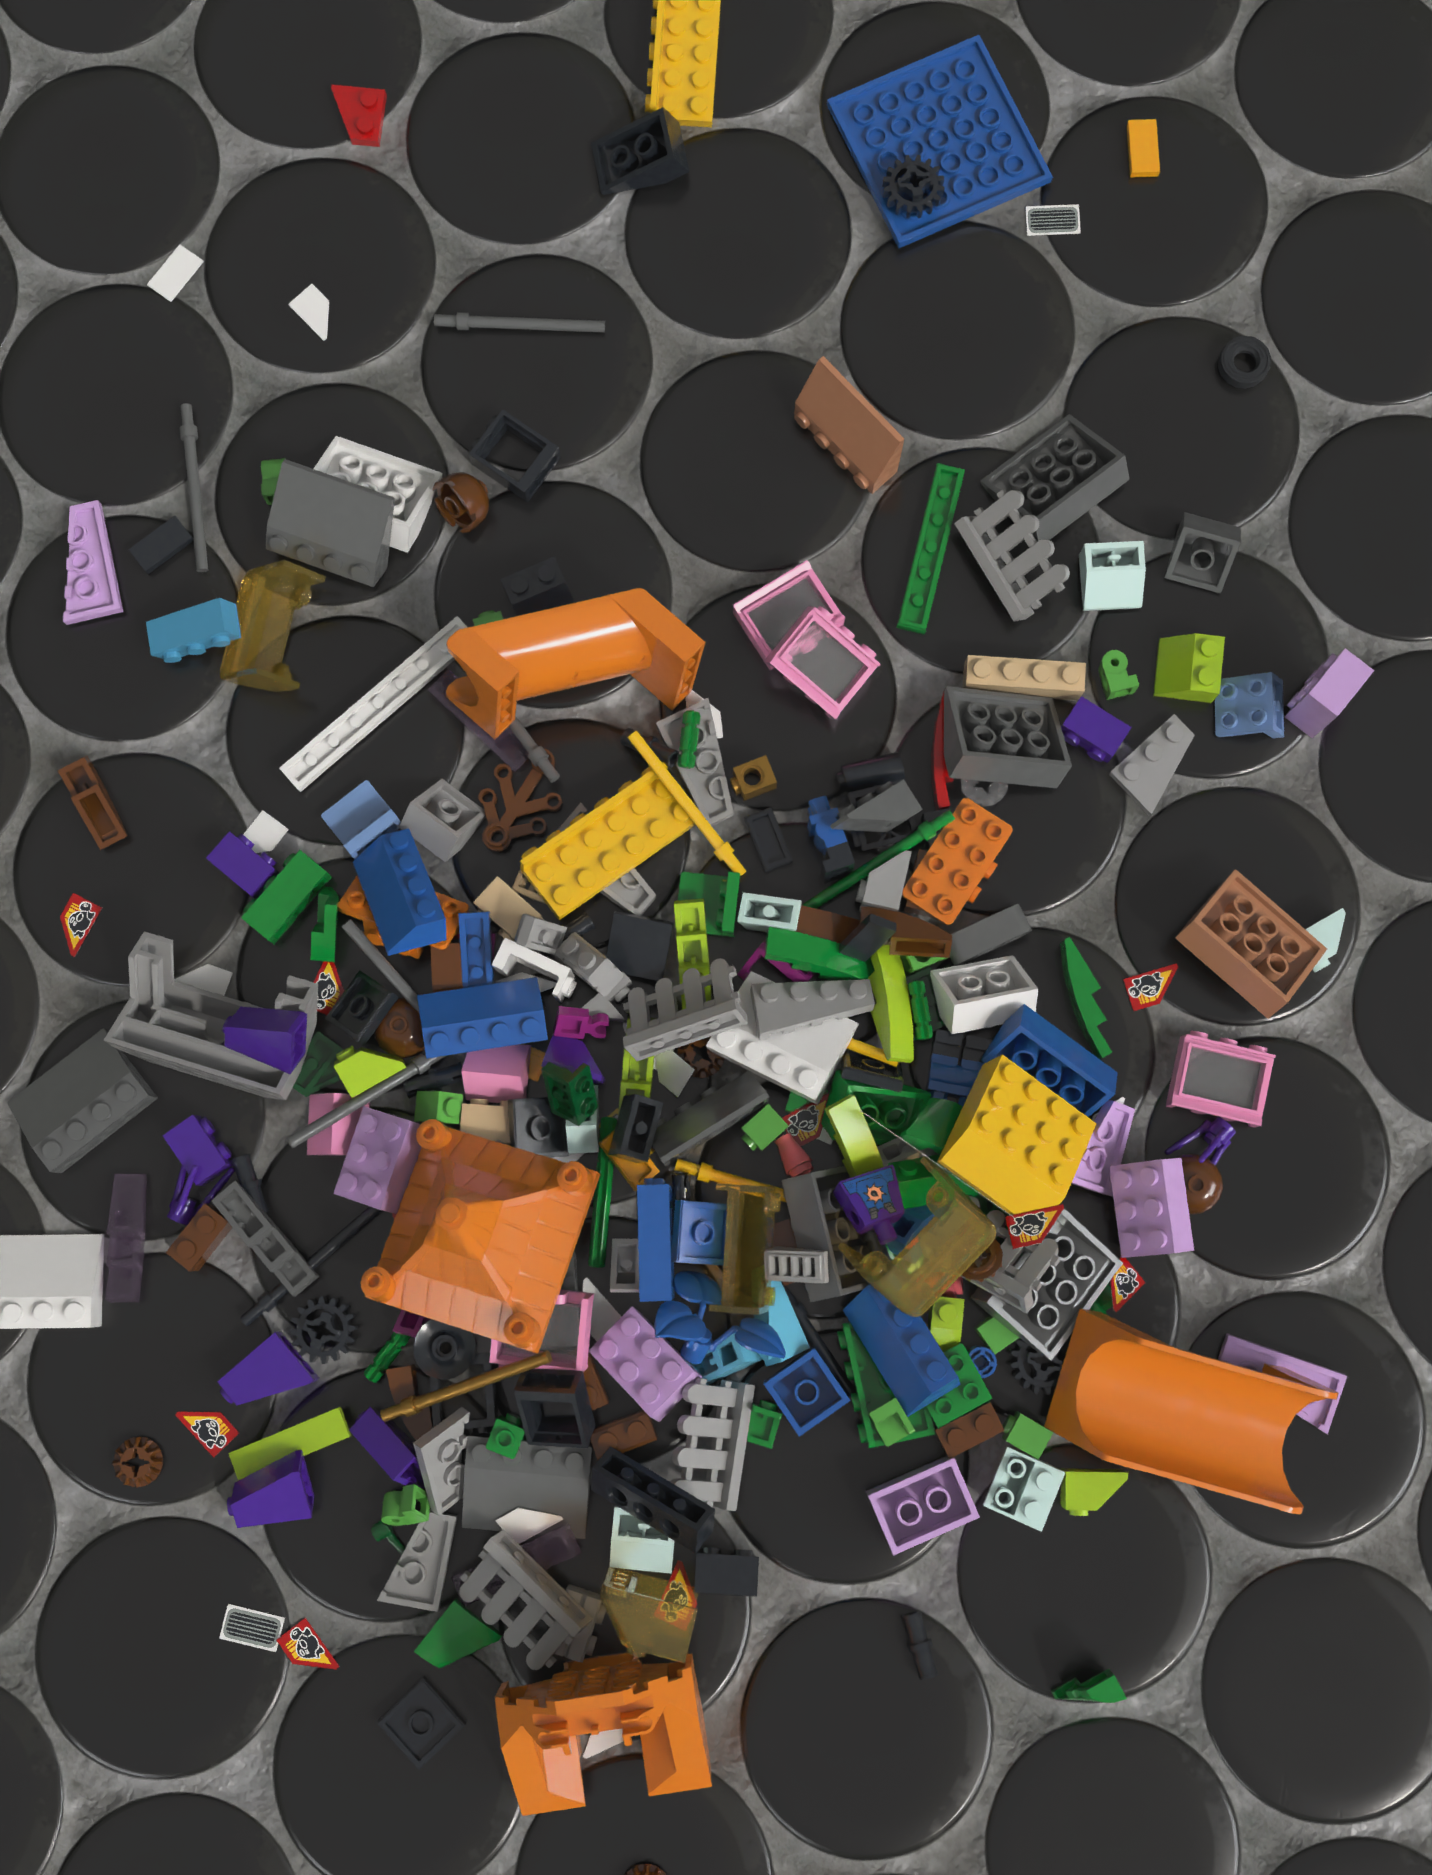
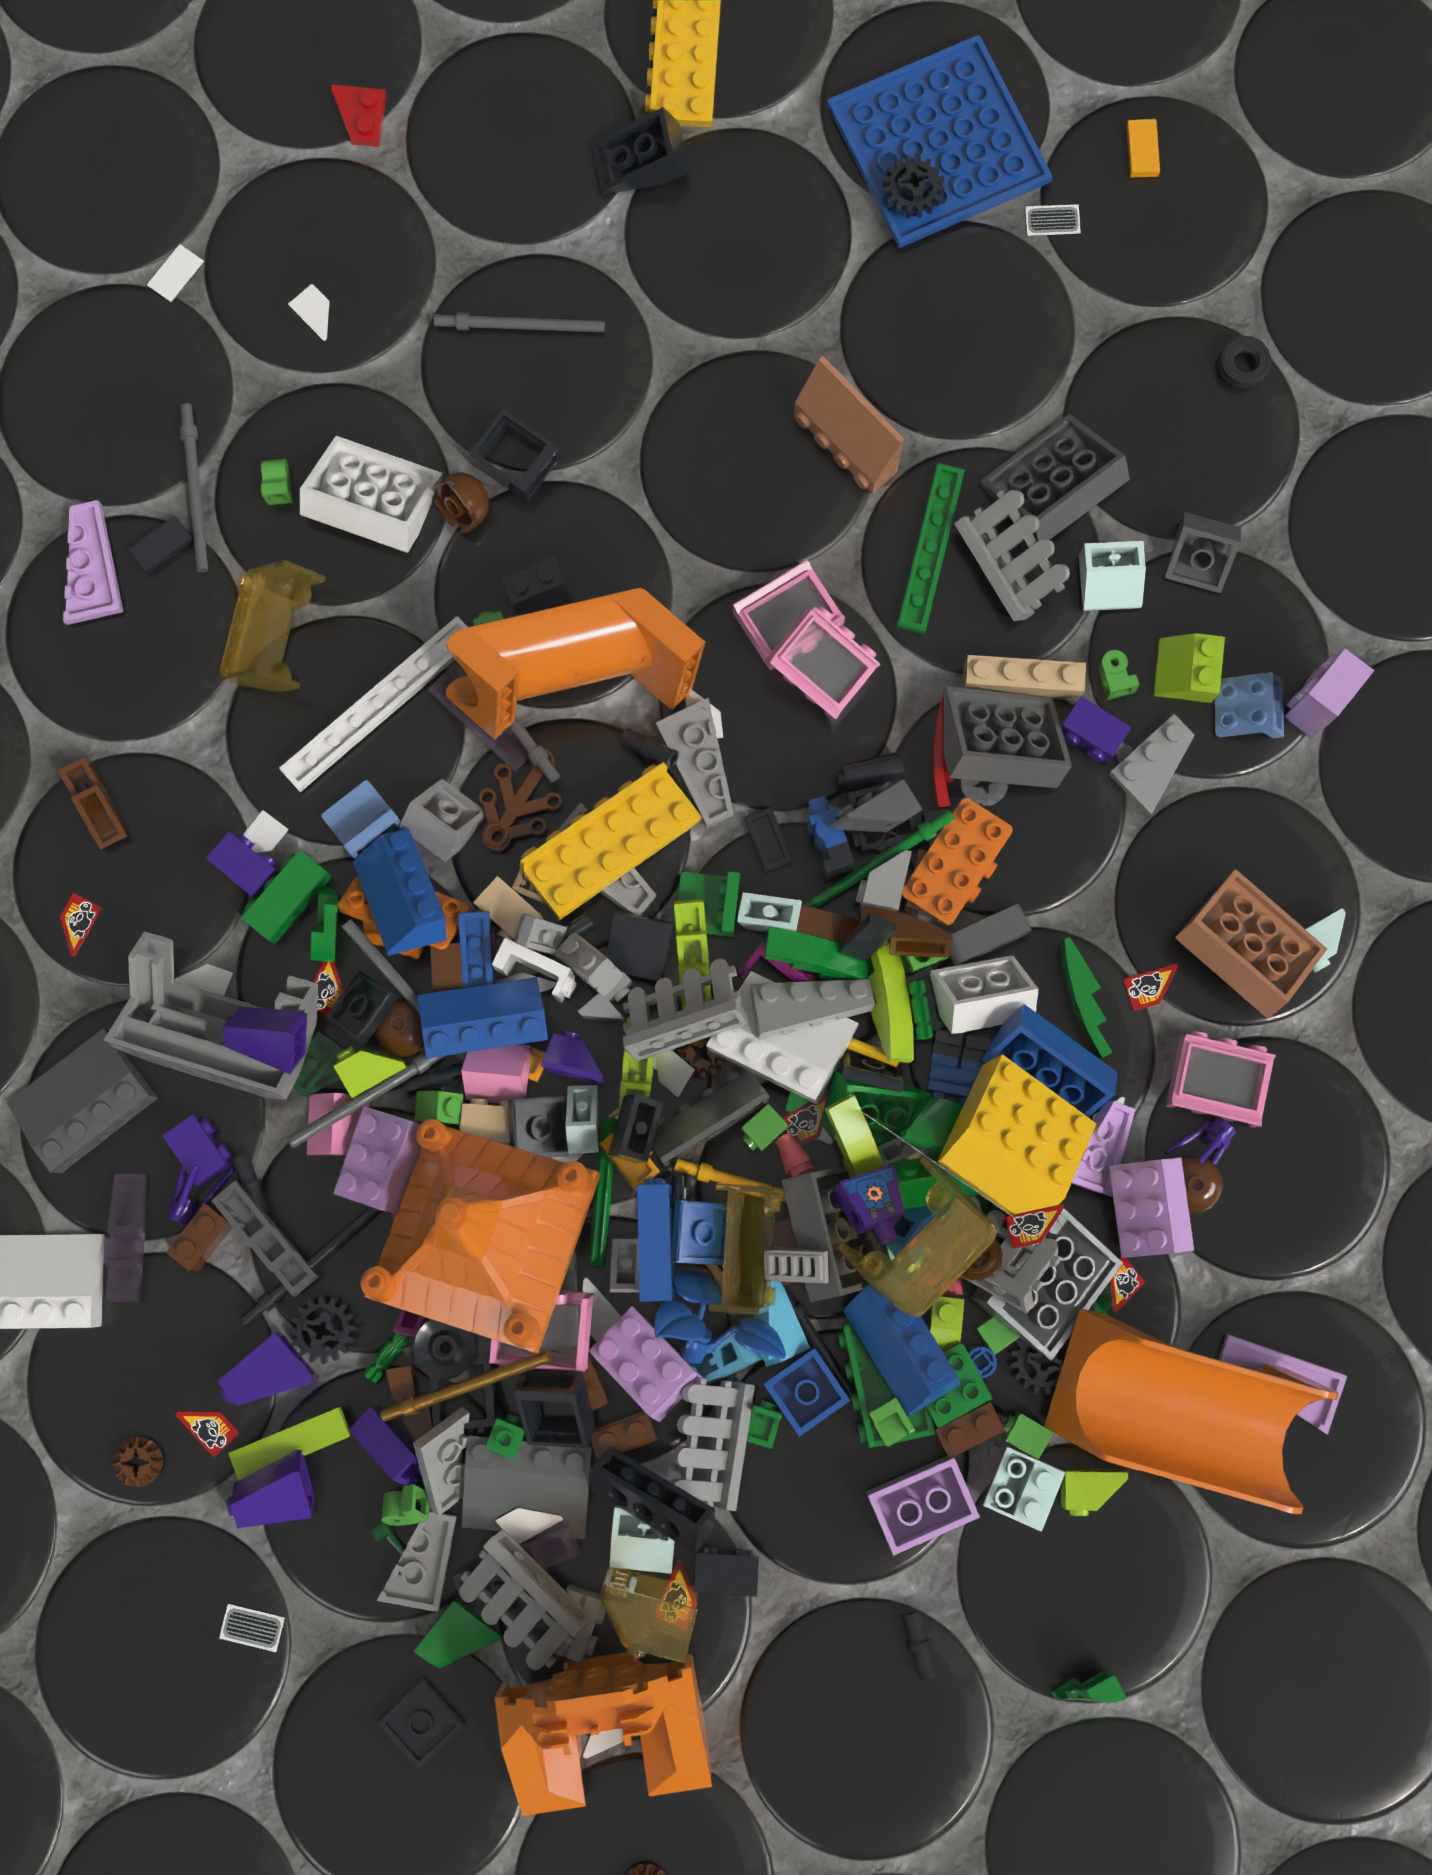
dark azure brick [146,598,242,663] -> none
dark grey slope [266,459,395,587] -> none
sticker [276,1618,340,1670] -> none
dark green bracket [541,1062,598,1126] -> none
magenta plate [553,1006,609,1039] -> none
yellow bar [627,730,746,876] -> none
green axle [678,710,701,769] -> none
pearl gold brick [730,755,777,801] -> none

